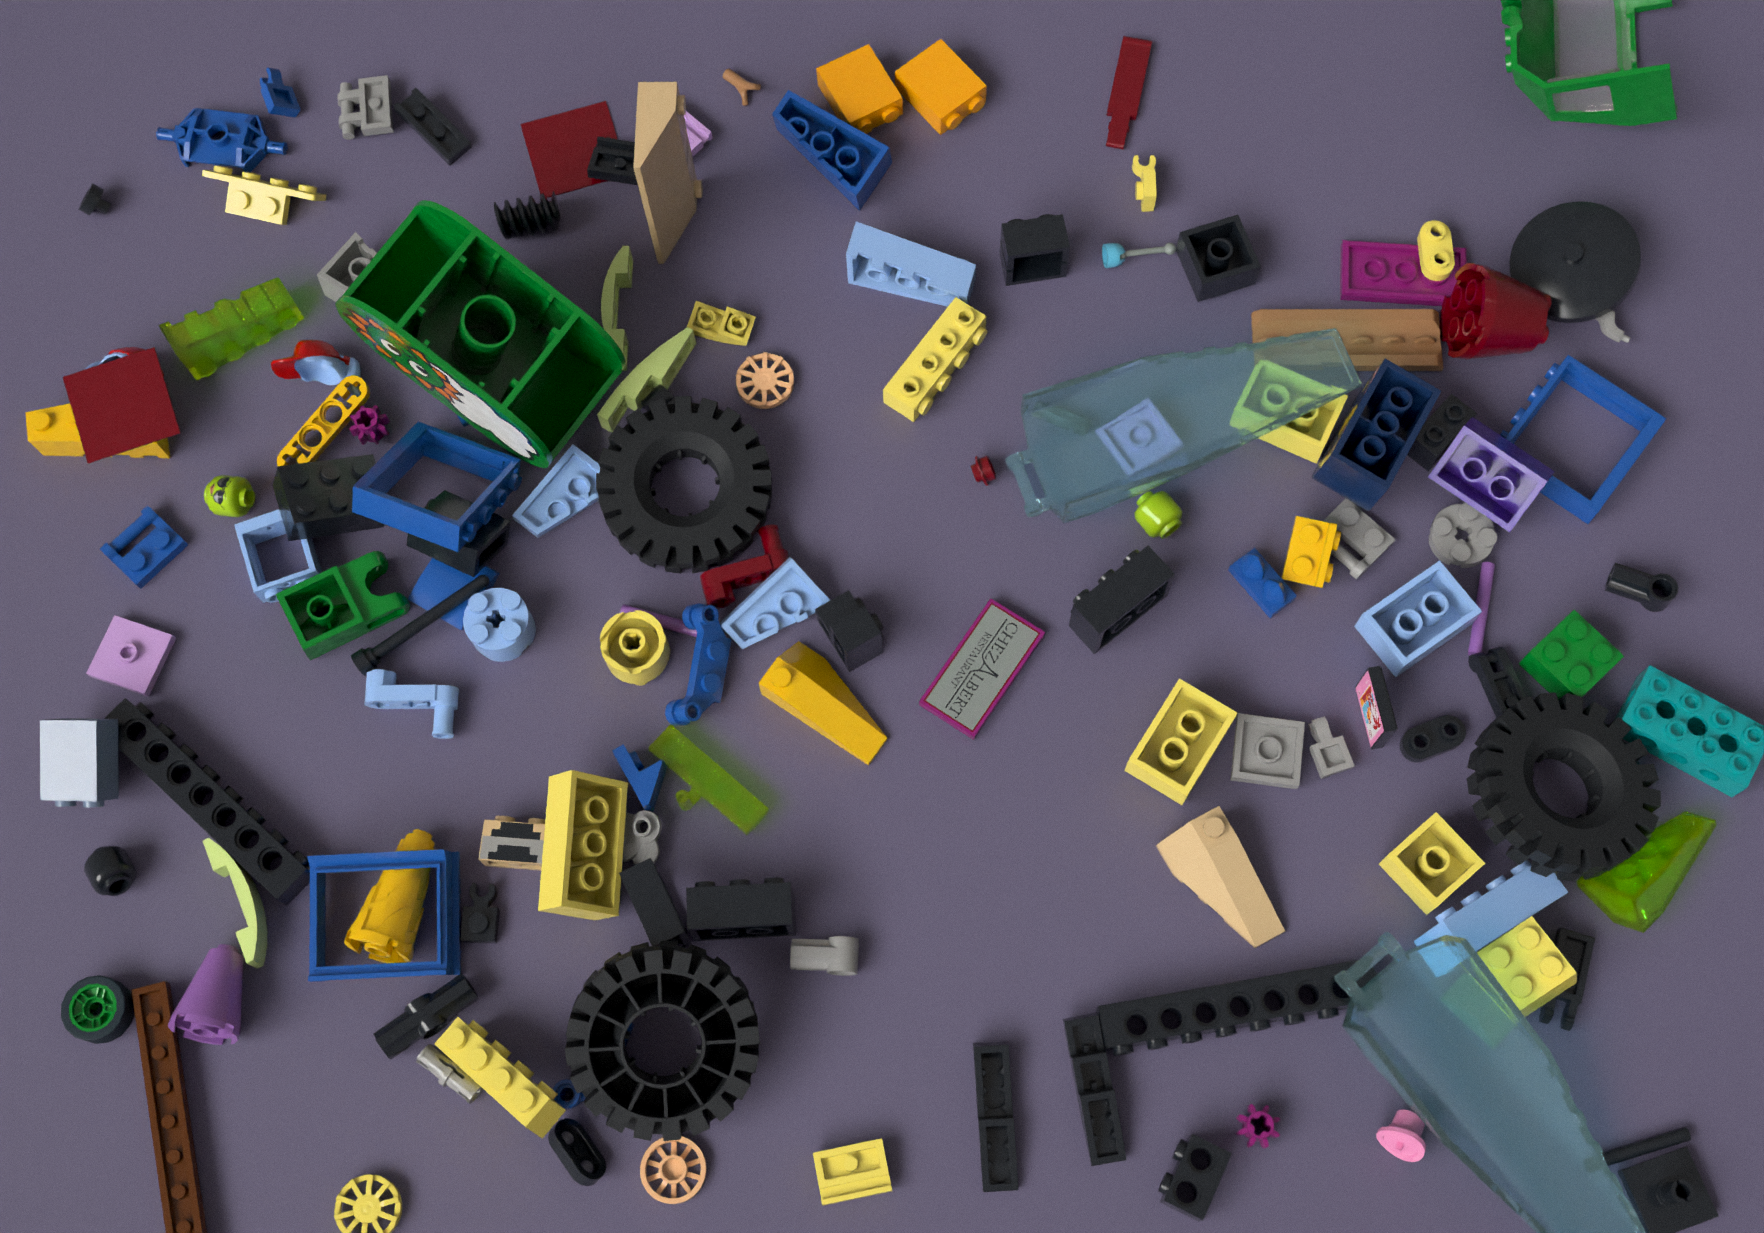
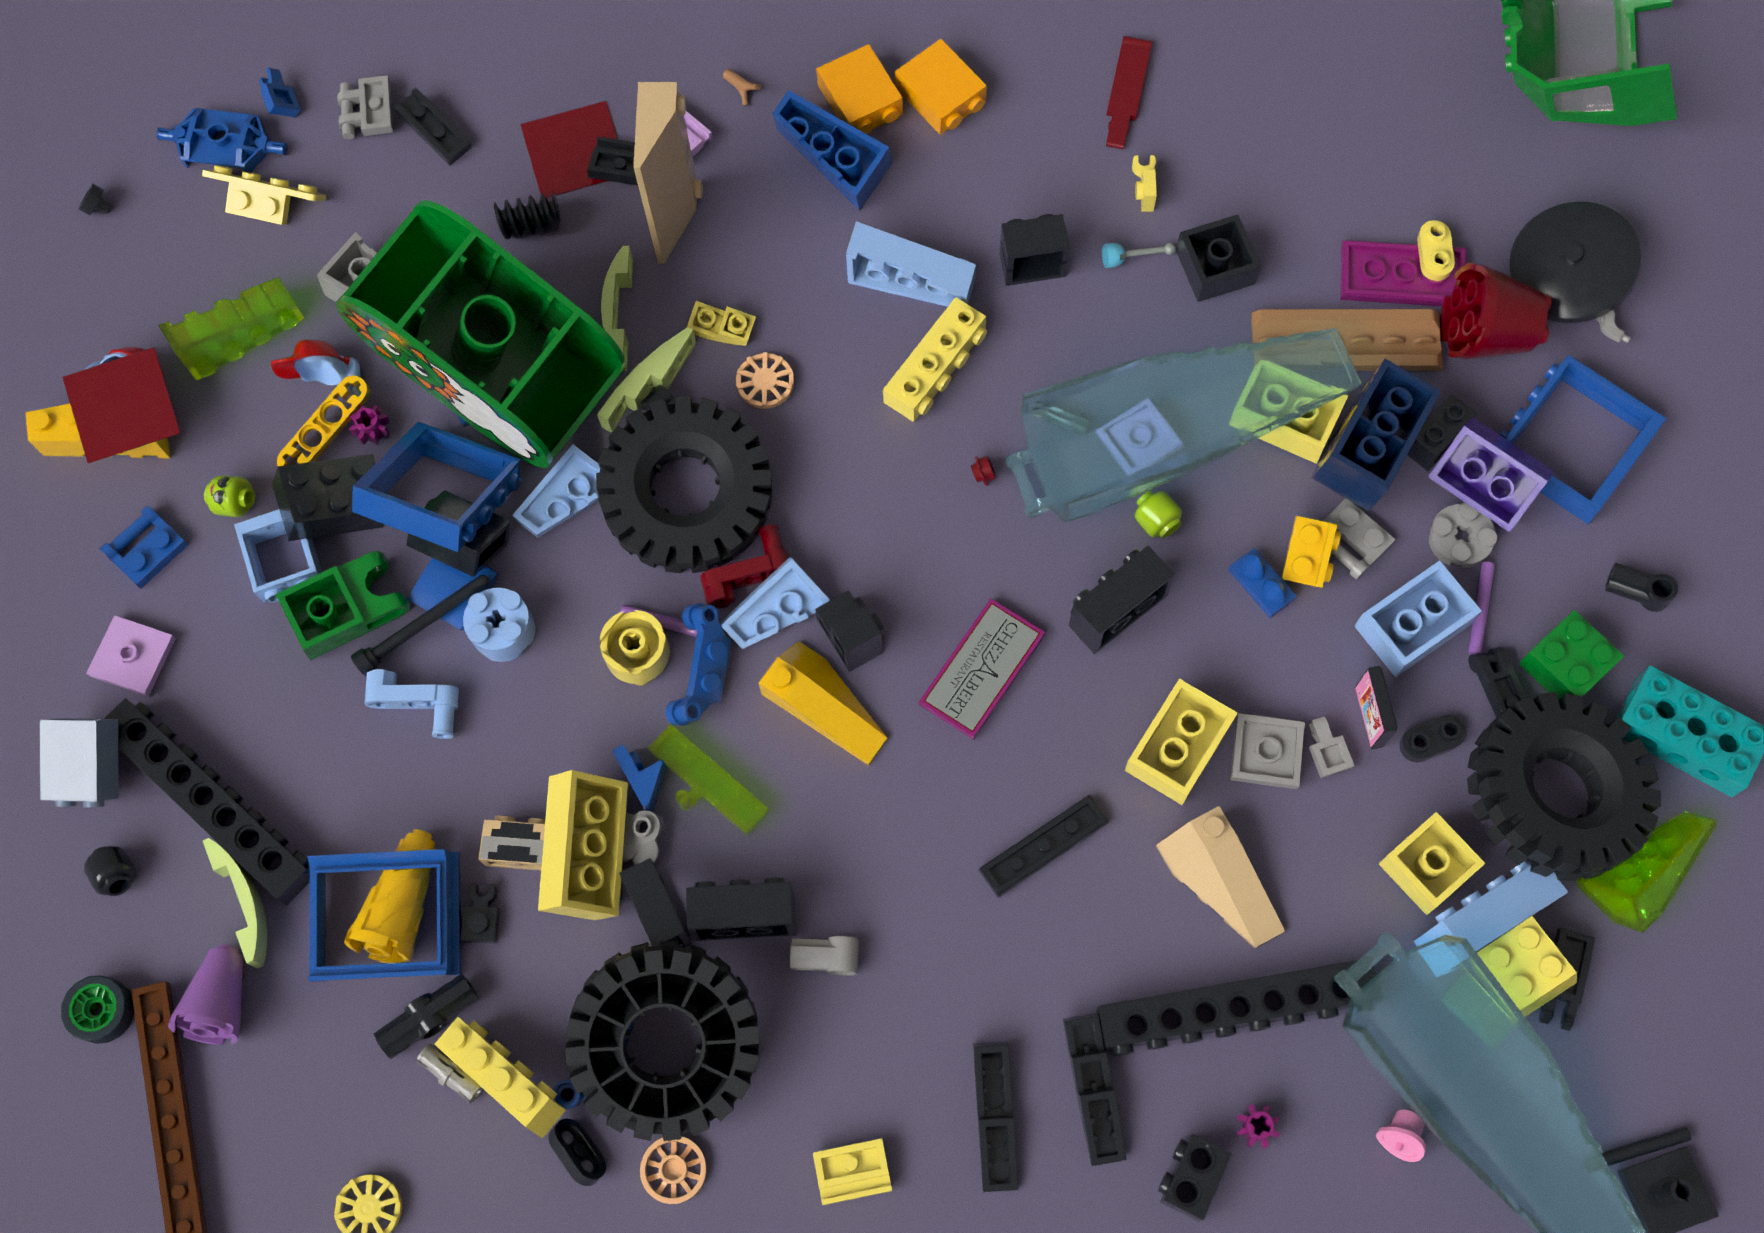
none -> black tile [979,795,1109,898]

